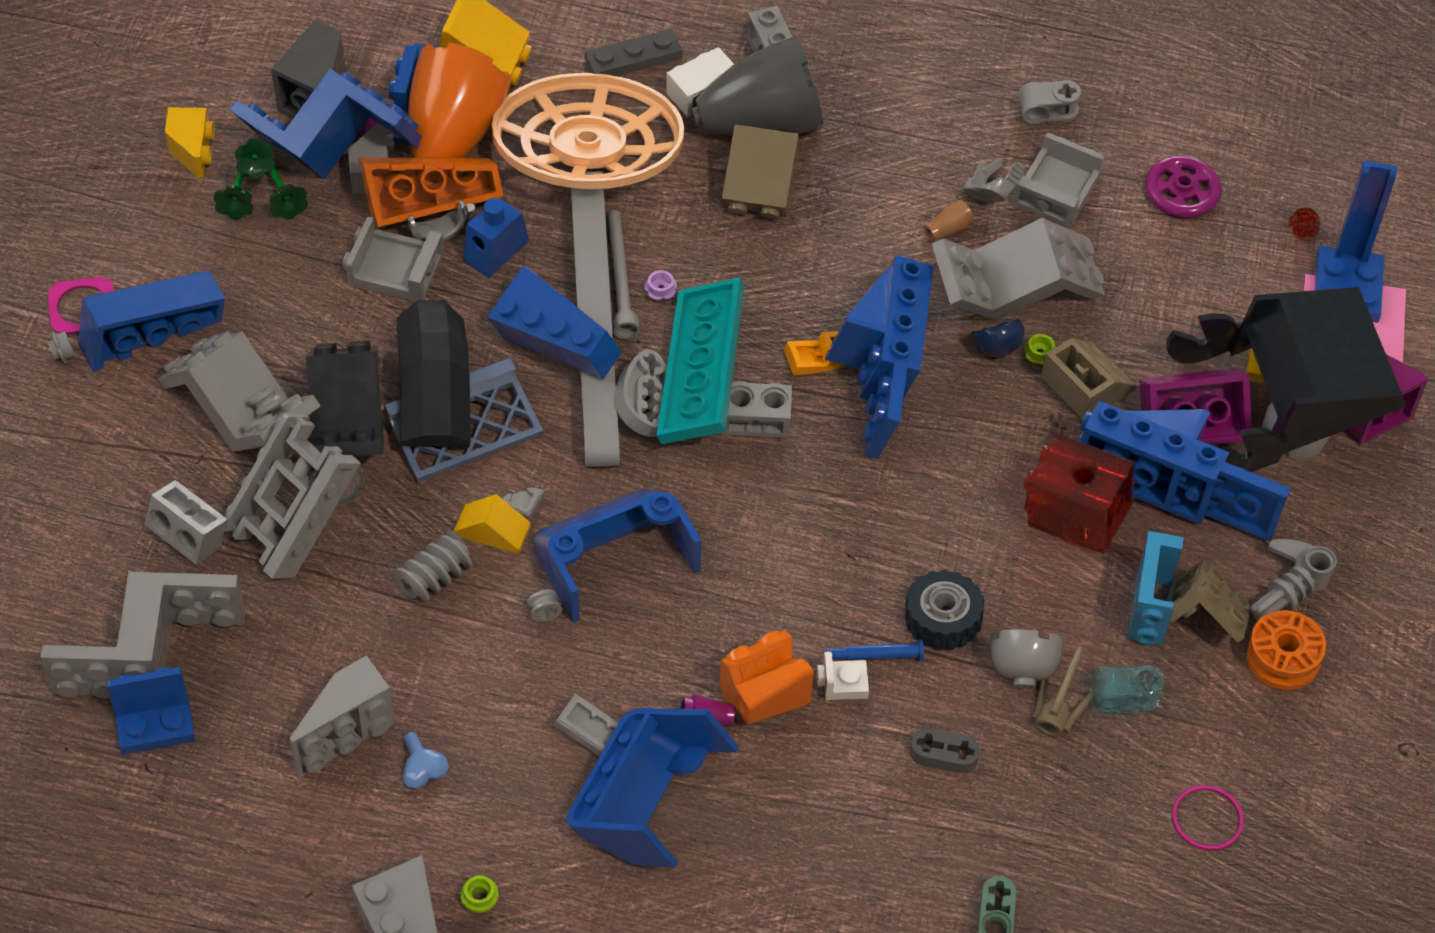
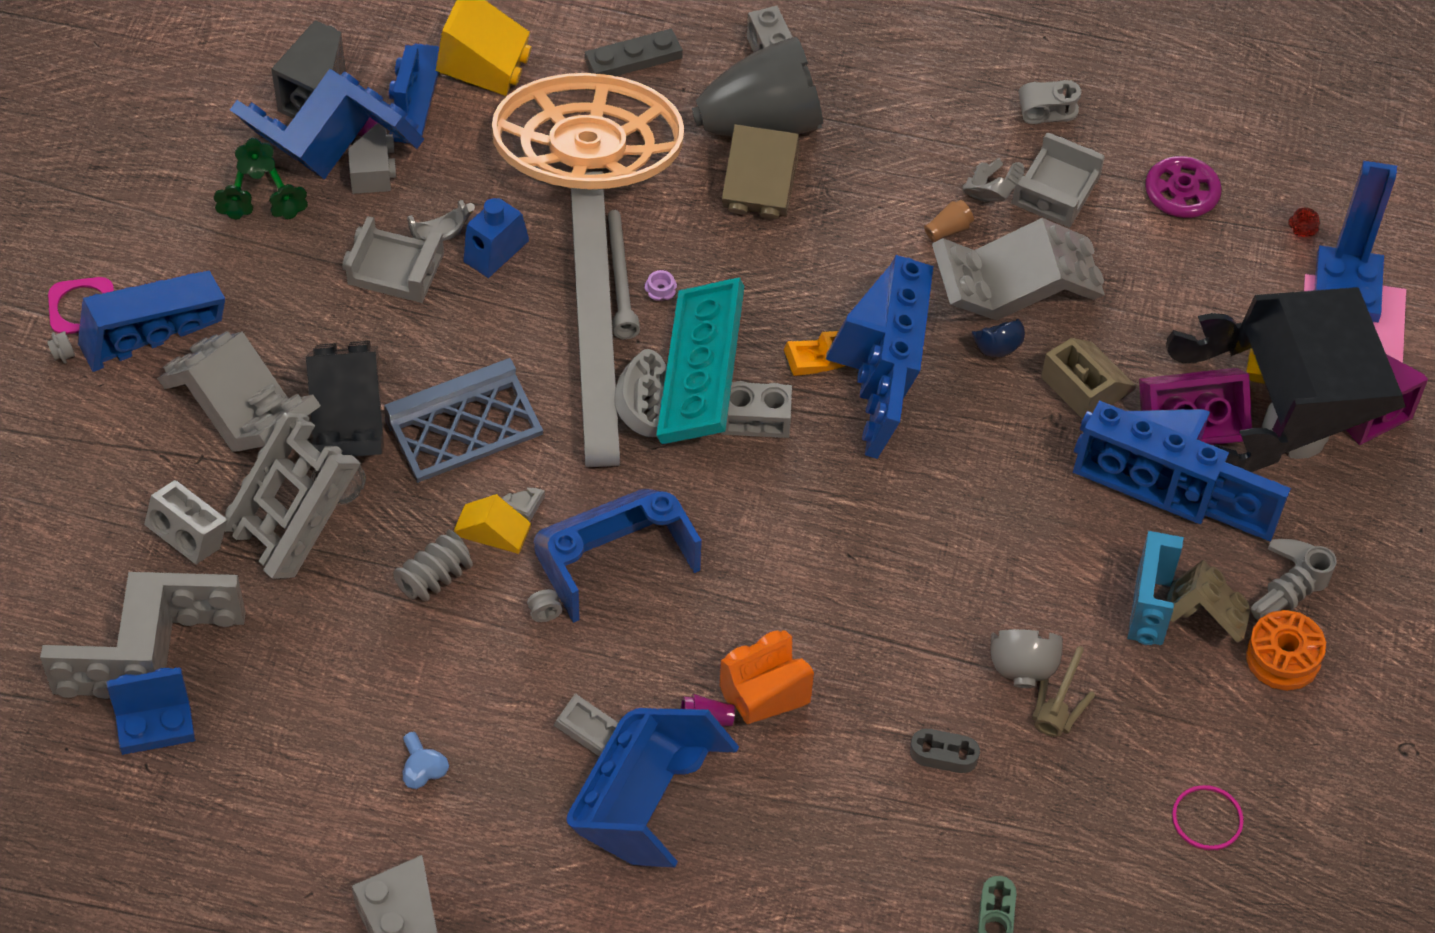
yellow slope [165,107,215,178] -> none
light grey slope [290,655,395,778] -> none
orange wedge [357,157,503,227] -> none
black piece [396,300,471,447] -> none
orange cylinder [408,43,511,158] -> none
lime plate [461,876,499,913] -> none
blue wedge [487,265,622,379] -> none
white brick [666,47,734,117] -> none
white bracket [816,652,869,700] -> none
blue piece [826,639,924,661] -> none
black wheel [905,570,984,650] -> none
lime plate [1024,334,1056,365] -> none
clear red brick [1024,434,1134,554] -> none
clear light blue piece [1092,665,1164,714] -> none

